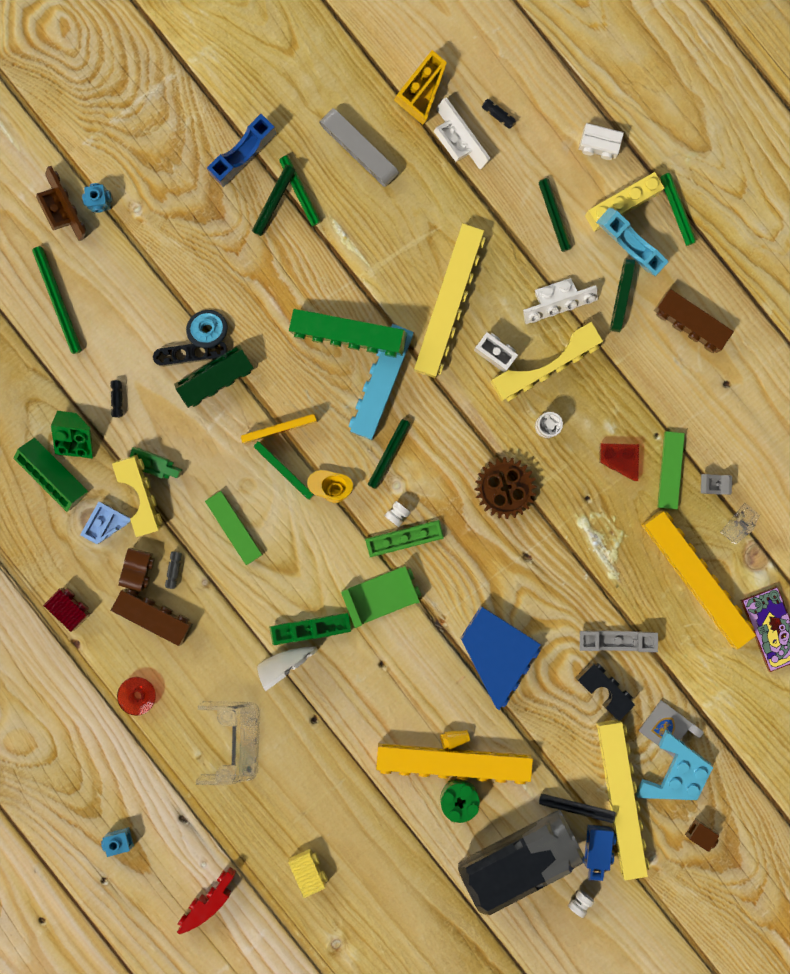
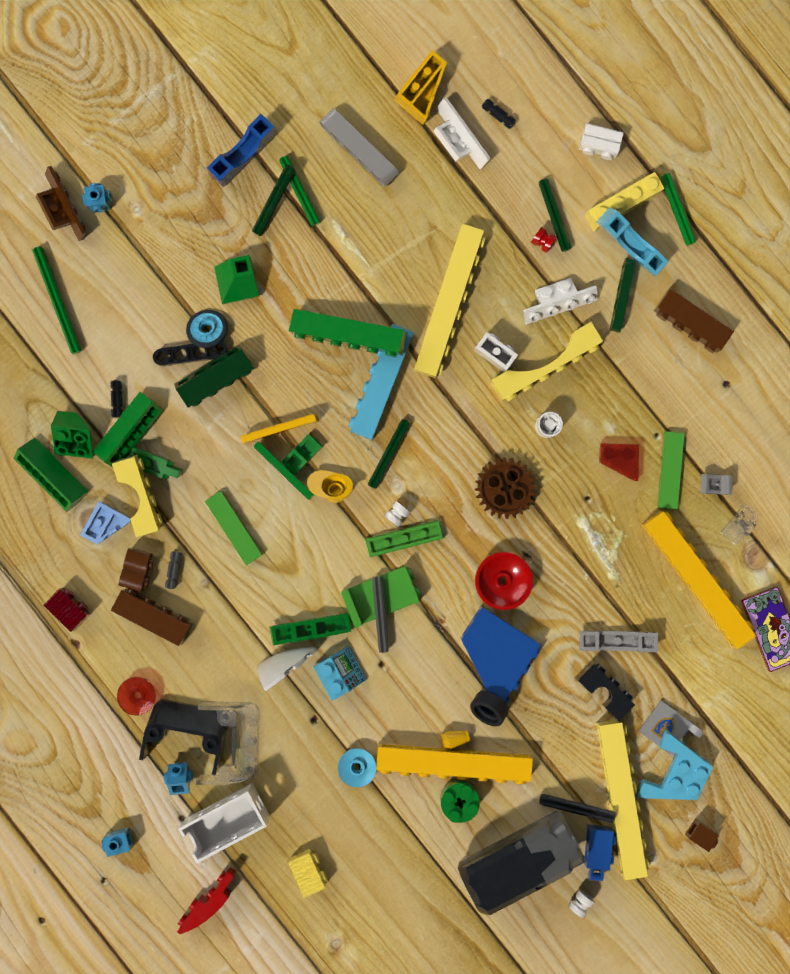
none -> green brick [93,392,163,467]
none -> black windscreen [139,699,230,775]
none -> dark azure brick [164,762,193,795]
none -> white piece [178,783,270,864]
none -> green slope [214,255,260,305]
none -> green slope [282,433,323,475]
none -> medium azure slope [314,646,367,701]
none -> medium azure dish [338,748,376,787]
none -> dark grey axle [372,576,389,653]
none -> black tyre [470,691,509,726]
none -> red dish [475,552,533,610]
none -> red wheel [531,227,557,253]

